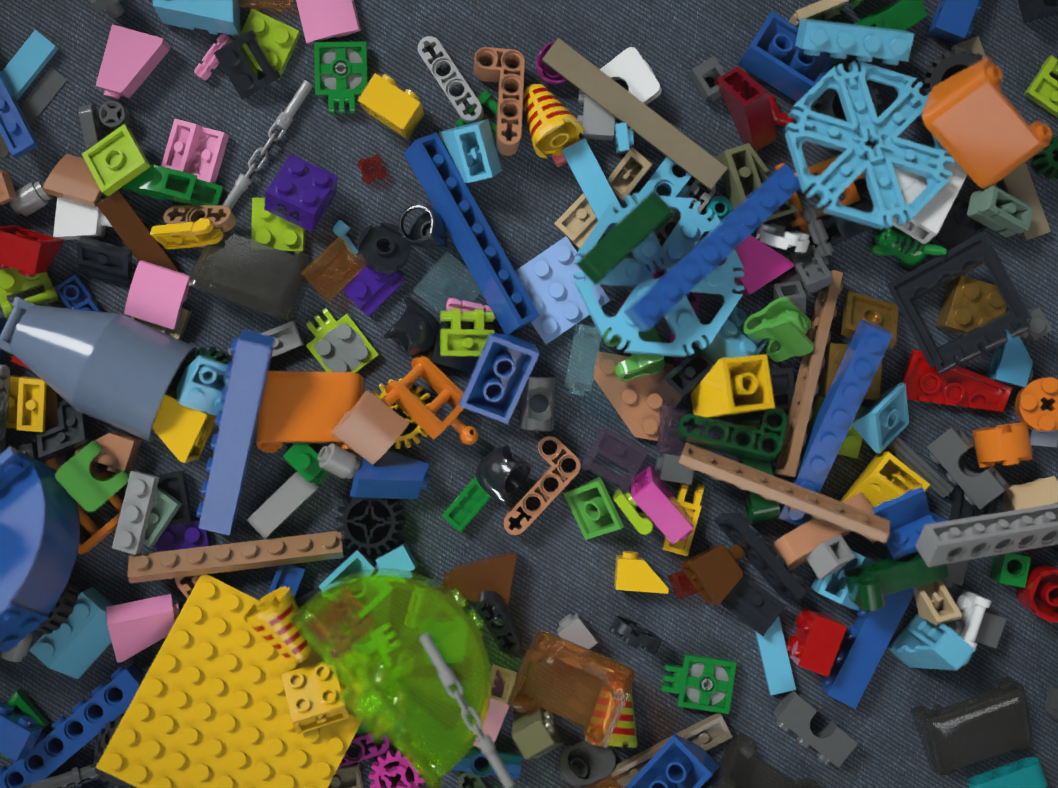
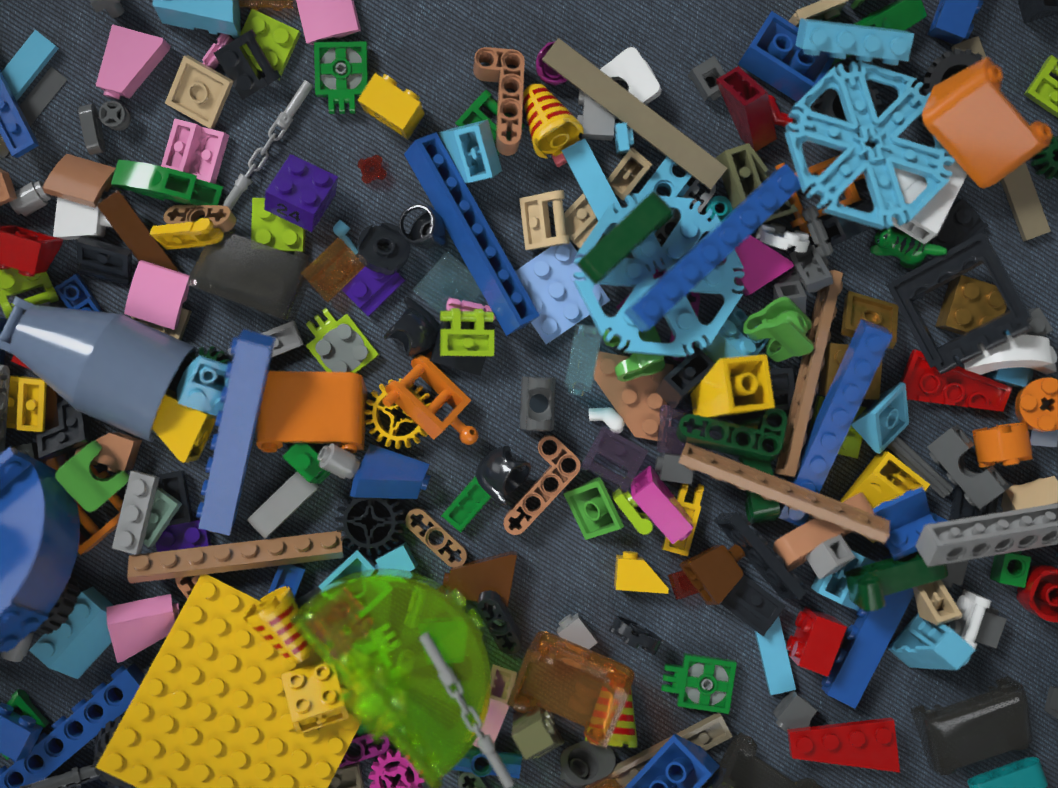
lime plate [82,124,151,197] -> none
nougat slope [331,391,410,465] -> none
light grey beam [418,36,484,124] -> none
blue slope [459,333,540,424] -> none
sand green brick [967,185,1033,237] -> none
none -> tan tile [165,55,234,129]
none -> medium nougat beam [405,508,467,568]
none -> tan plate [519,190,570,250]
none -> white arm [589,407,625,434]
none -> red wing [787,718,900,773]
none -> white arch [964,335,1057,374]

